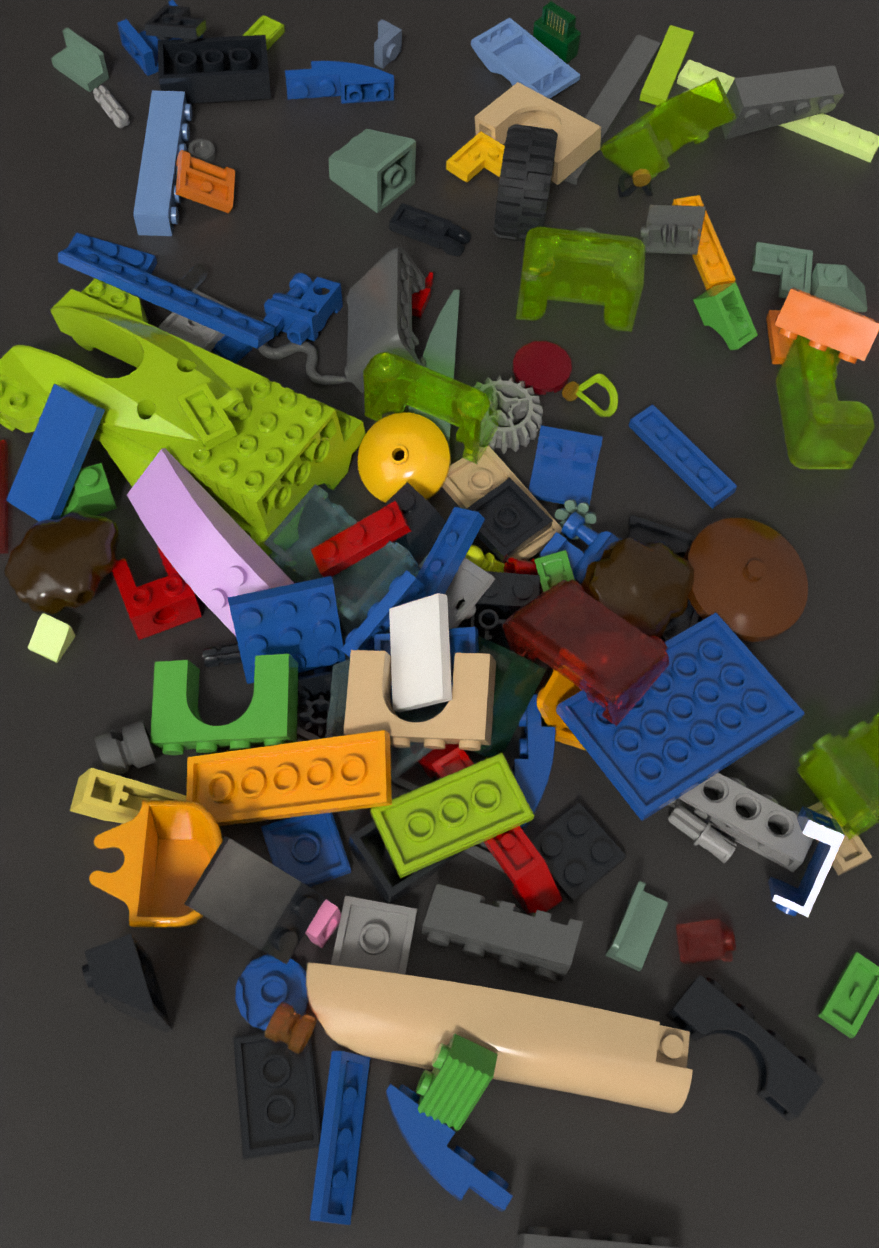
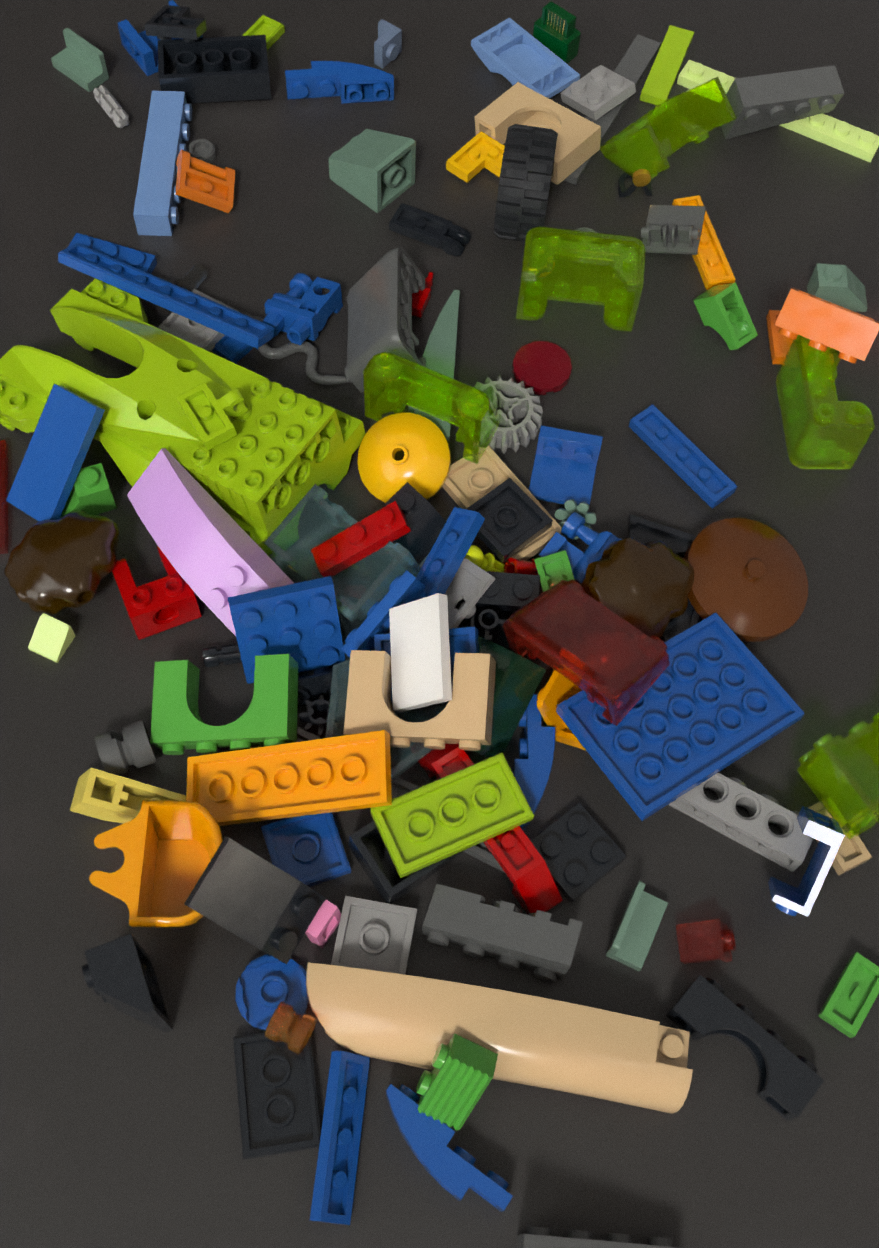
lime piece [562,373,618,417] -> none
light grey axle [668,806,737,863] -> none
sand green plate [752,242,813,298] -> none
none -> light grey plate [560,65,636,121]

